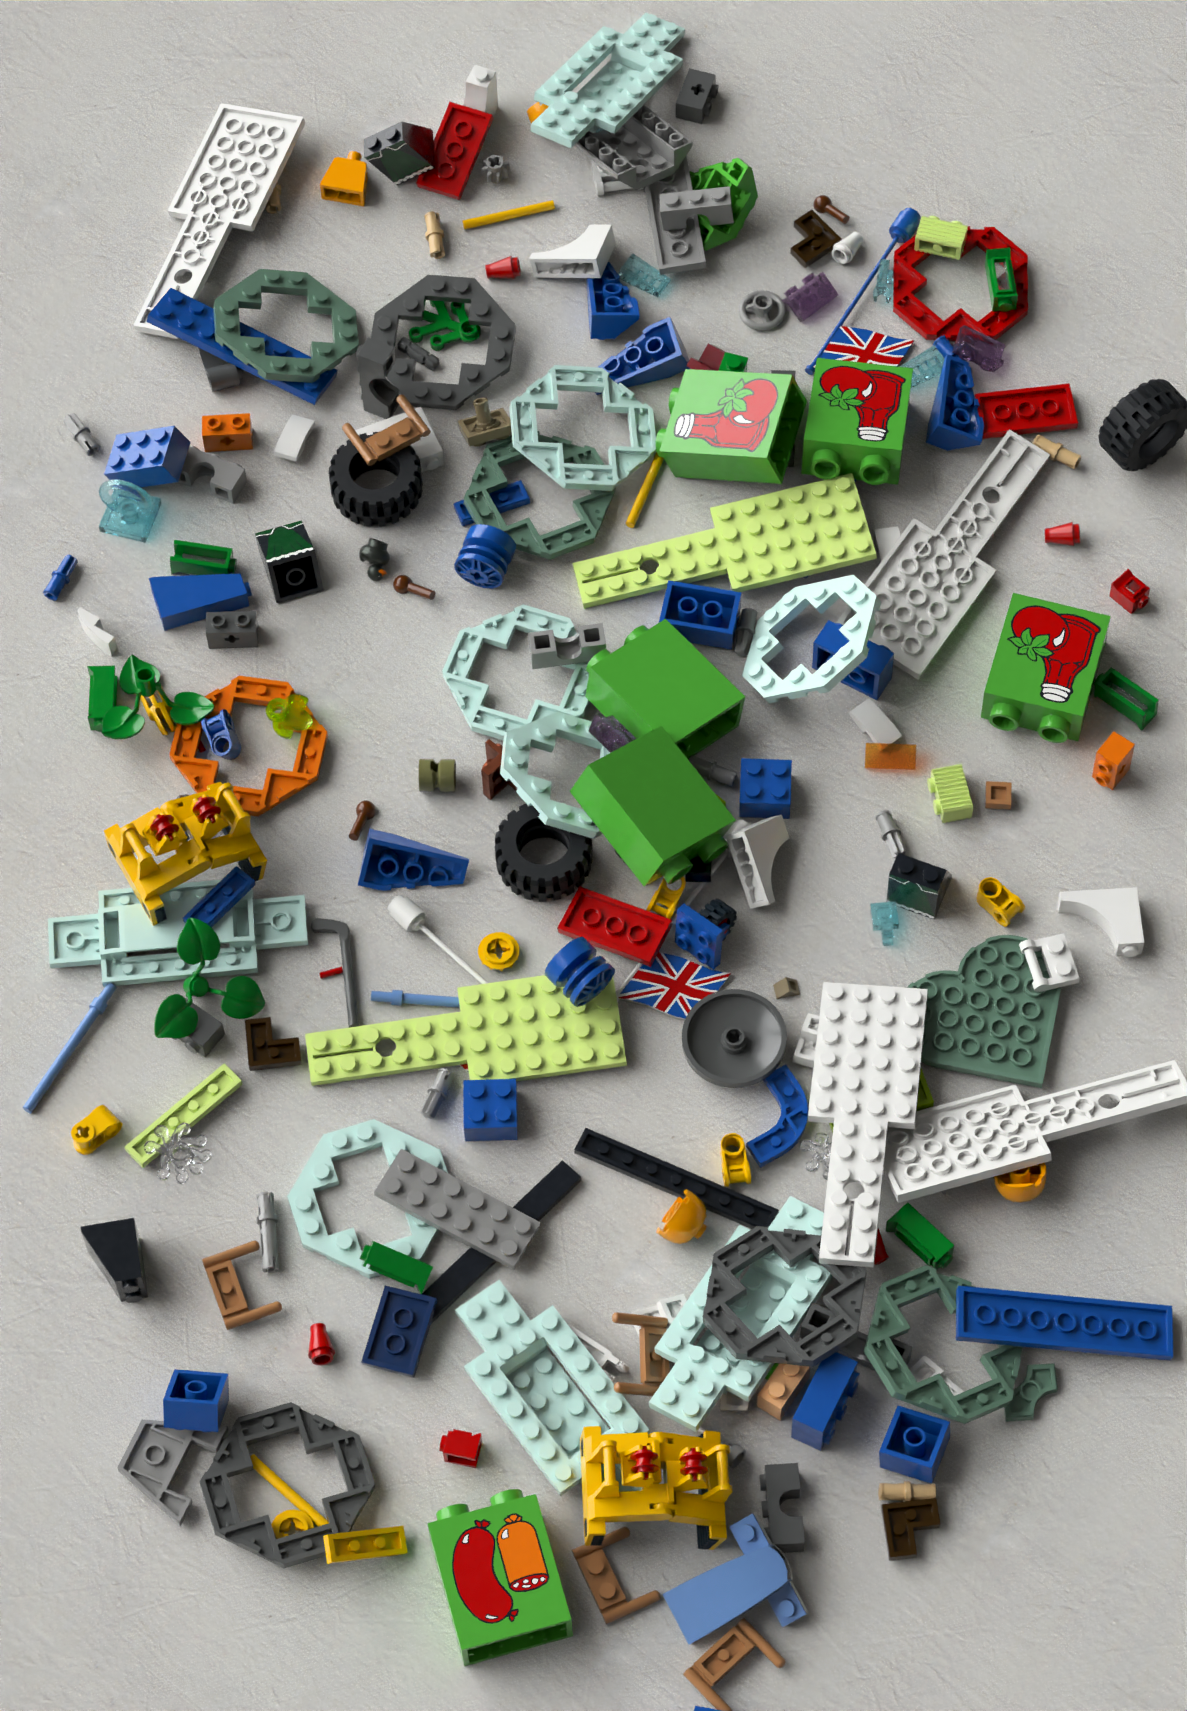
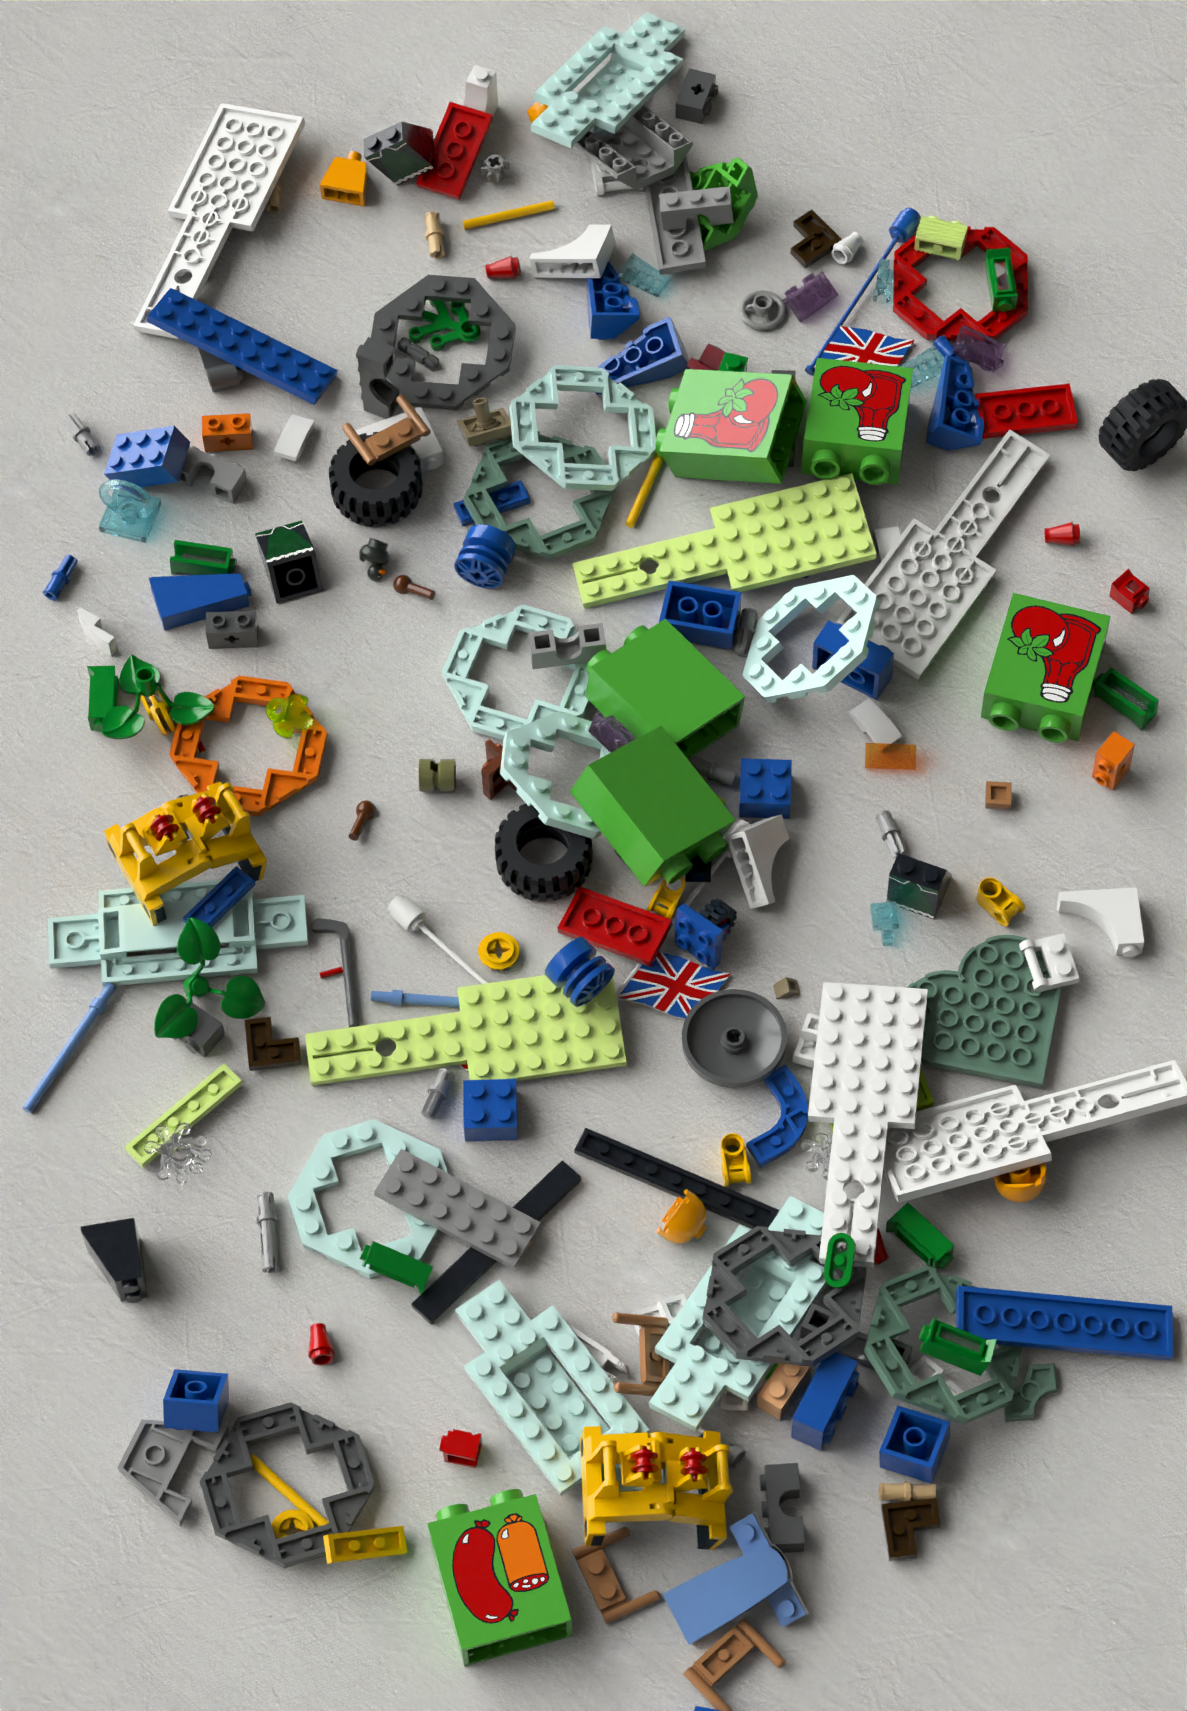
yellow piece [71,1105,123,1155] -> none
blue piece [201,709,241,760] -> none
medium nougat plate [202,1240,282,1330] -> none
sand green plate [213,269,359,383] -> none
blue wedge [358,828,469,891] -> none
dark blue plate [361,1285,438,1378] -> none
reddish brown bar [813,195,850,224] -> none
yellowish green brick [927,764,973,823] -> none
tan pin [1033,434,1081,470] -> none
none -> green plate [824,1233,856,1288]
none -> green window [919,1316,997,1376]

